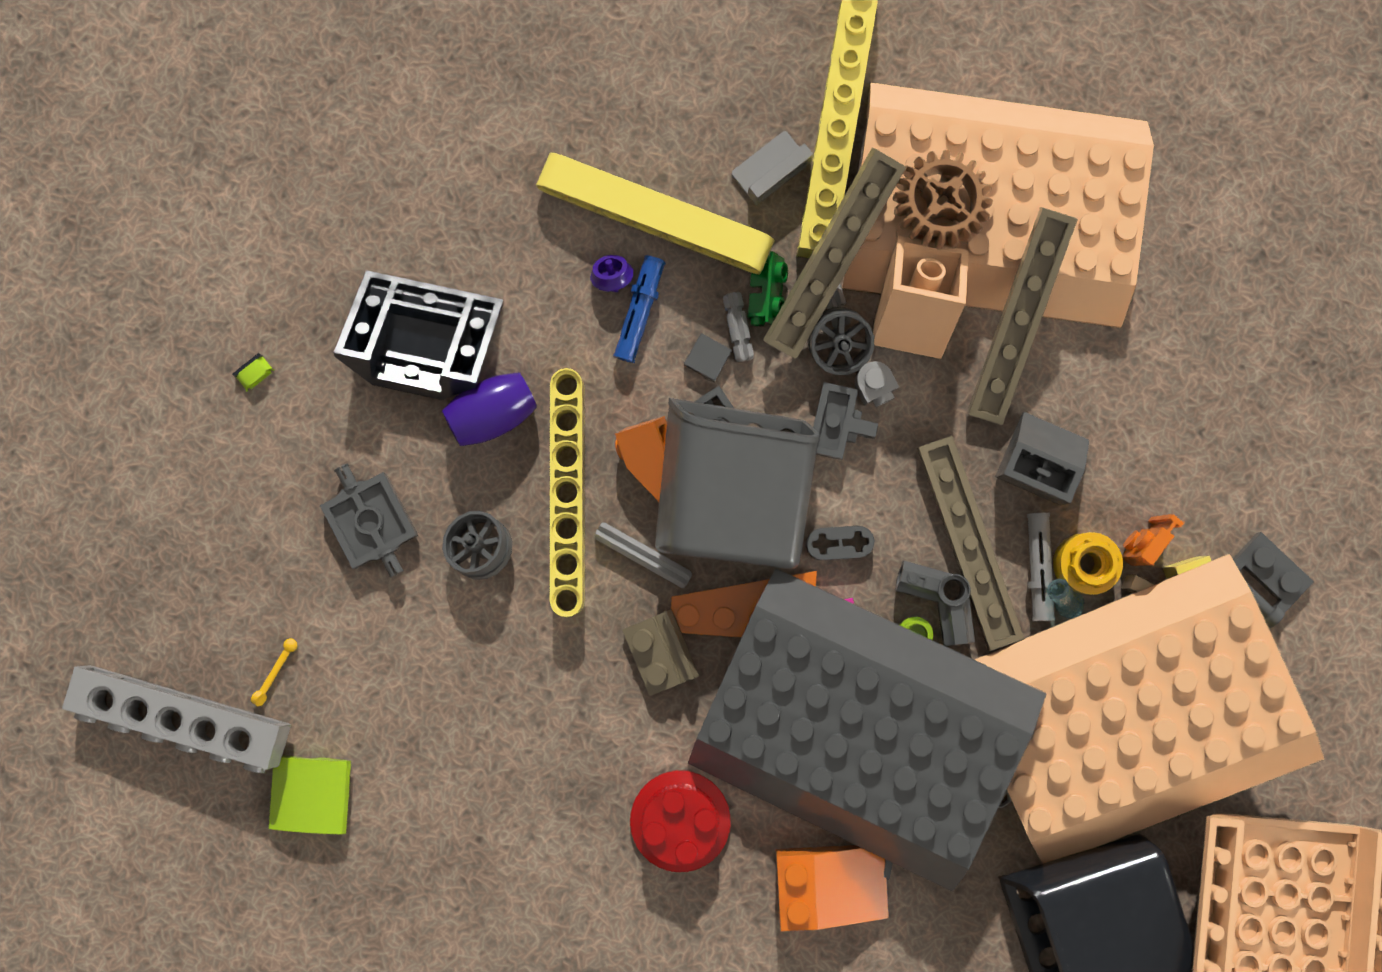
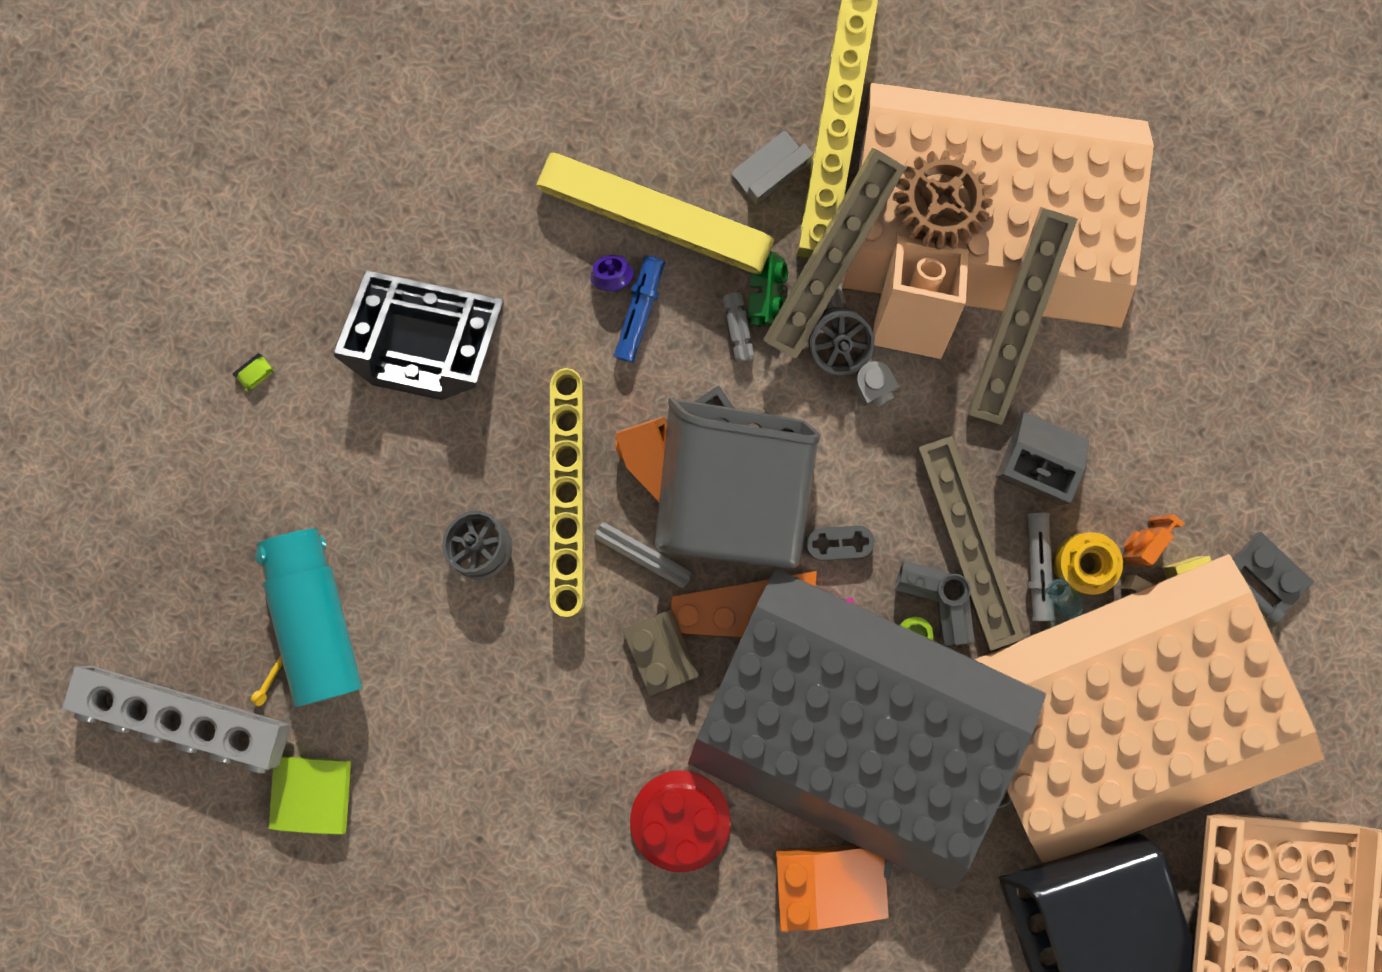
dark grey plate [320,463,419,578] -> none
dark purple piece [442,372,537,446] -> none
dark grey tile [684,333,732,382] -> none
dark grey hinge [813,382,878,460] -> none
none -> teal piece [255,528,363,707]

